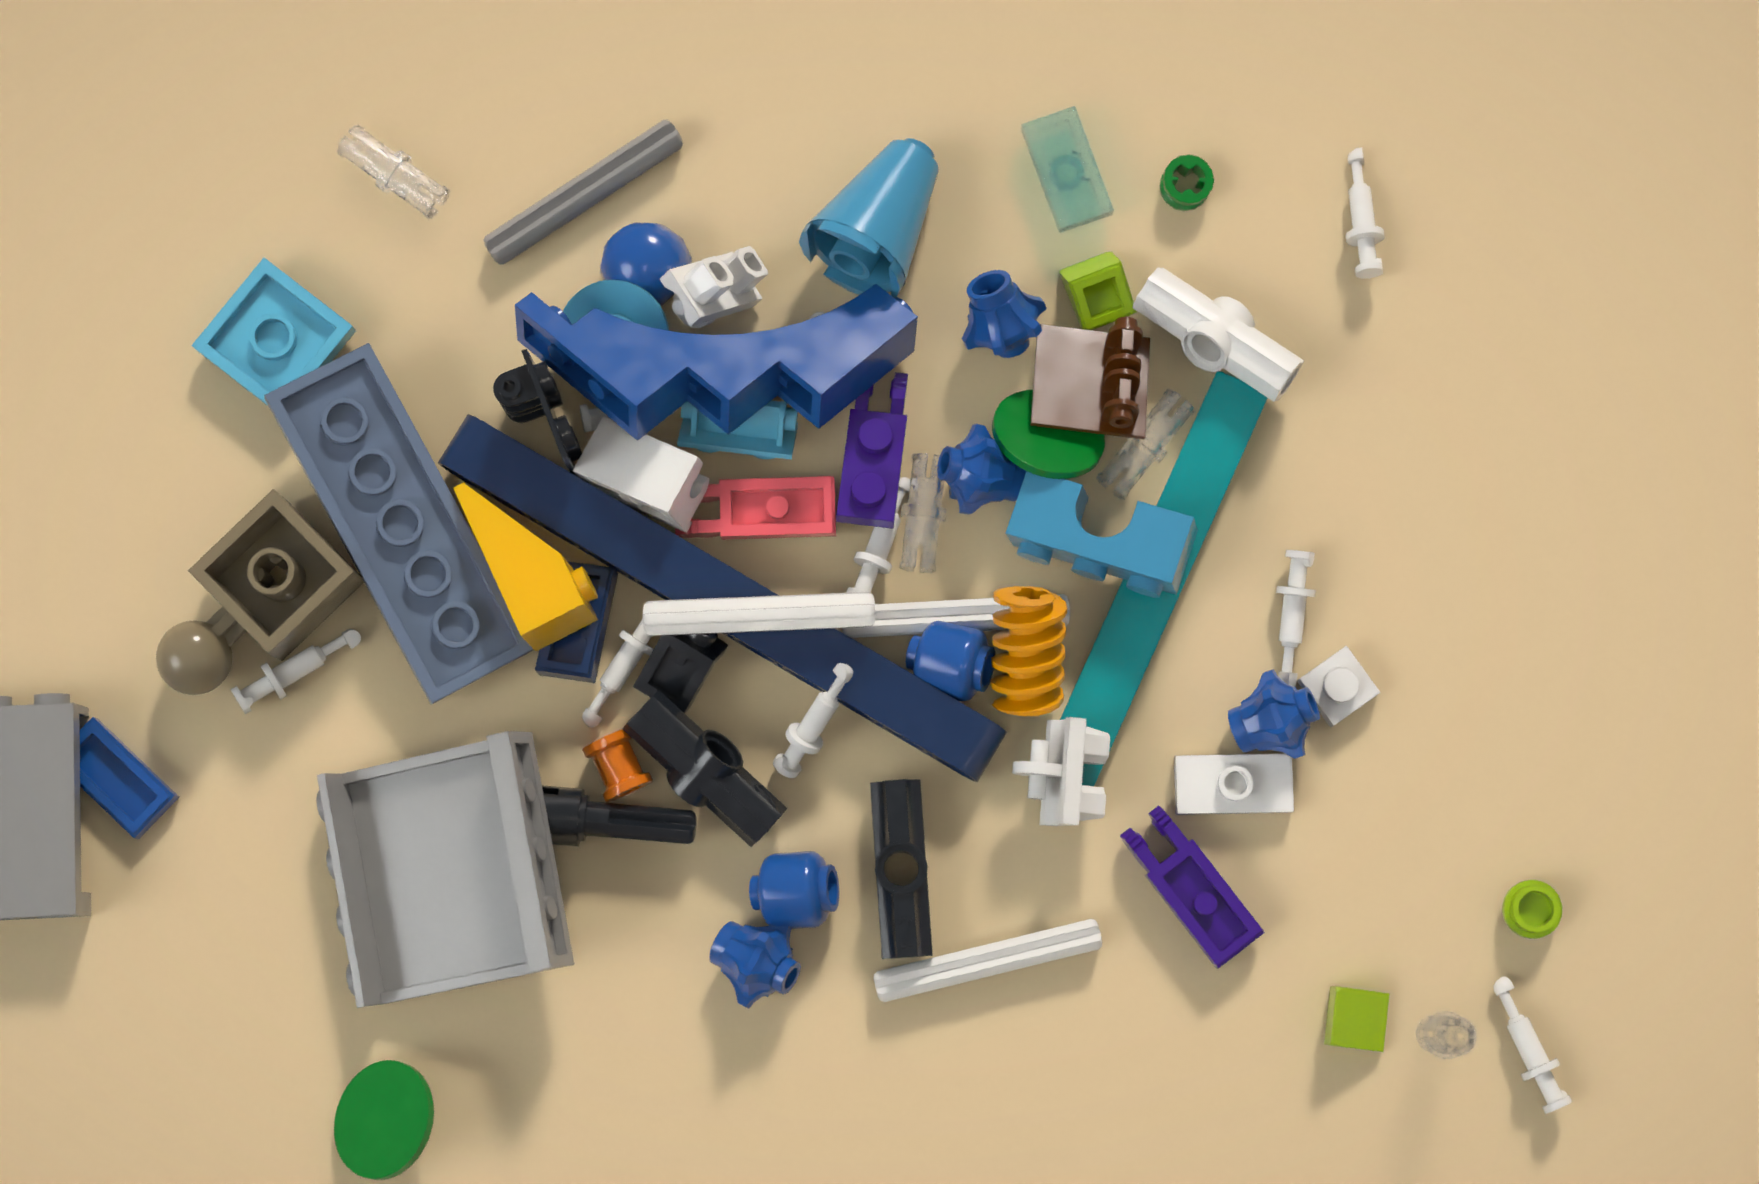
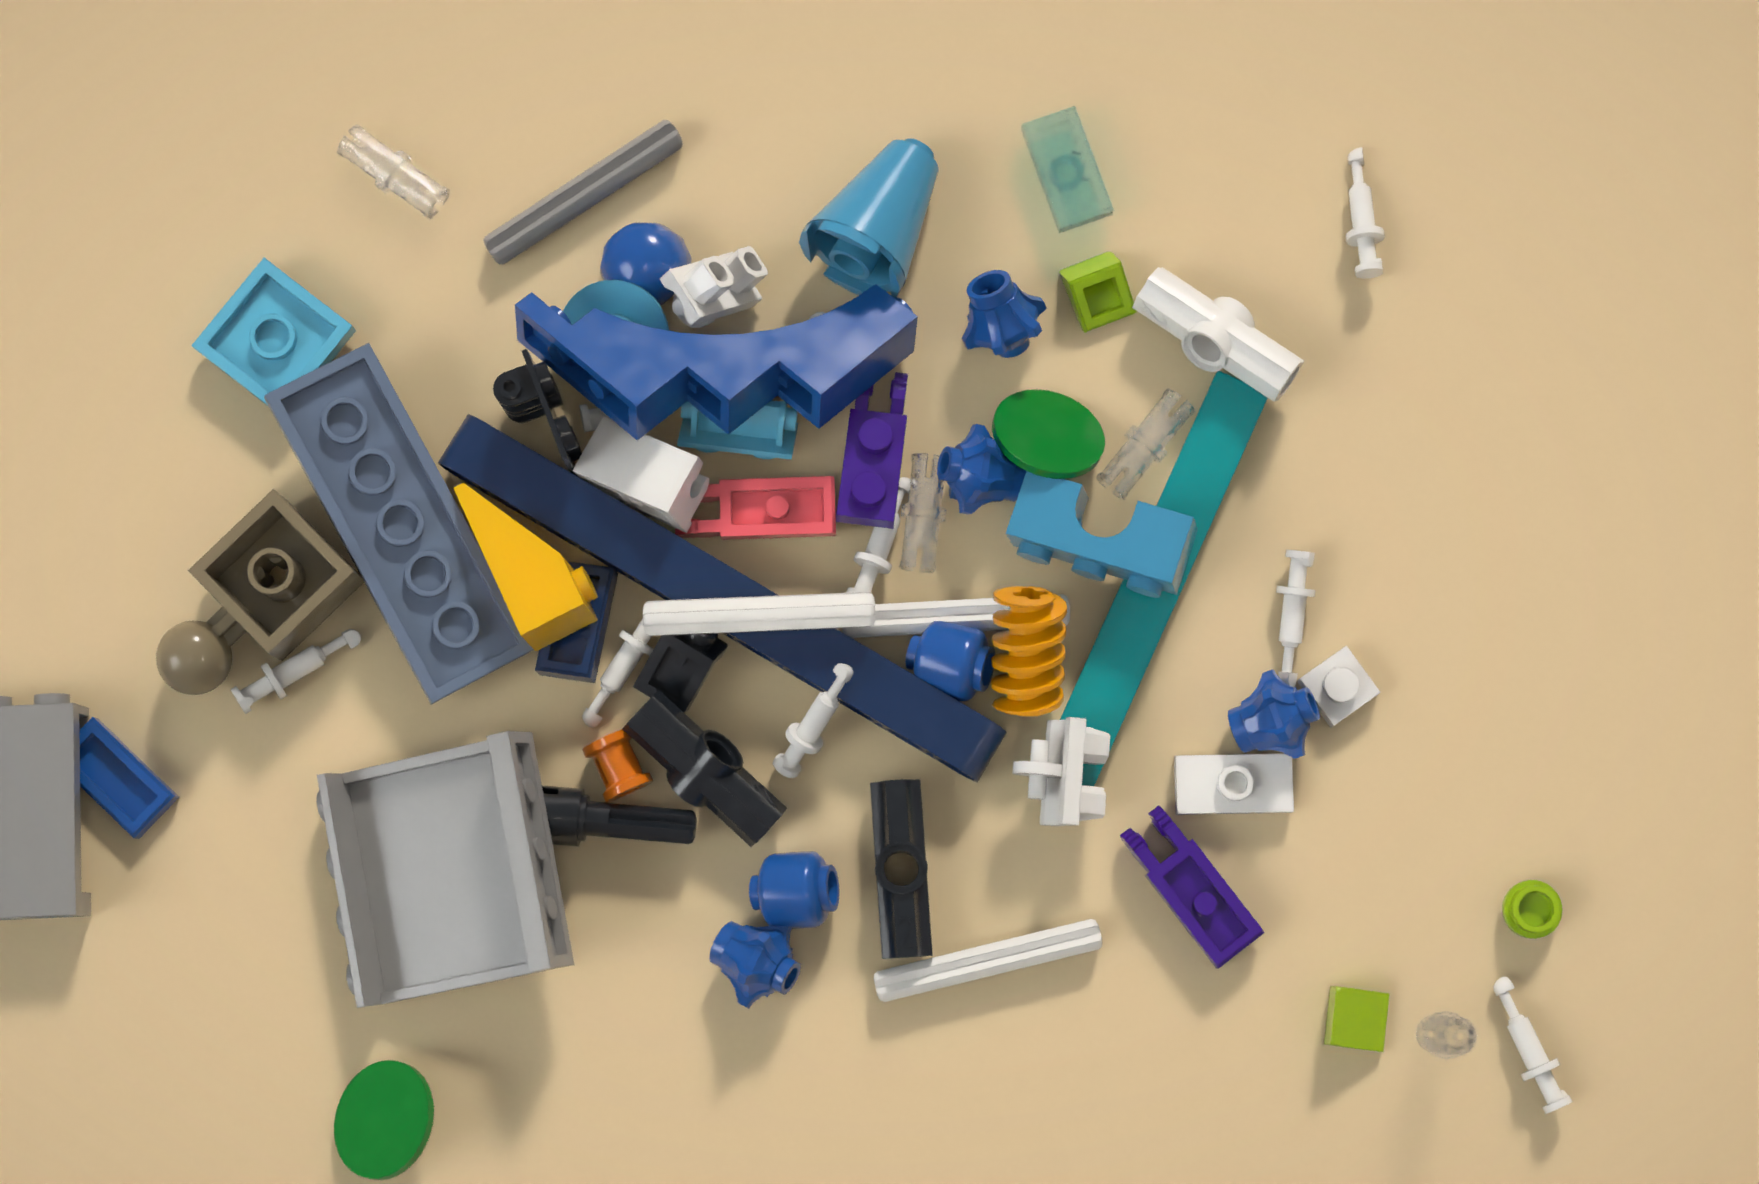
hinge [1030,317,1150,440] -> none
green bush [1159,154,1214,211] -> none

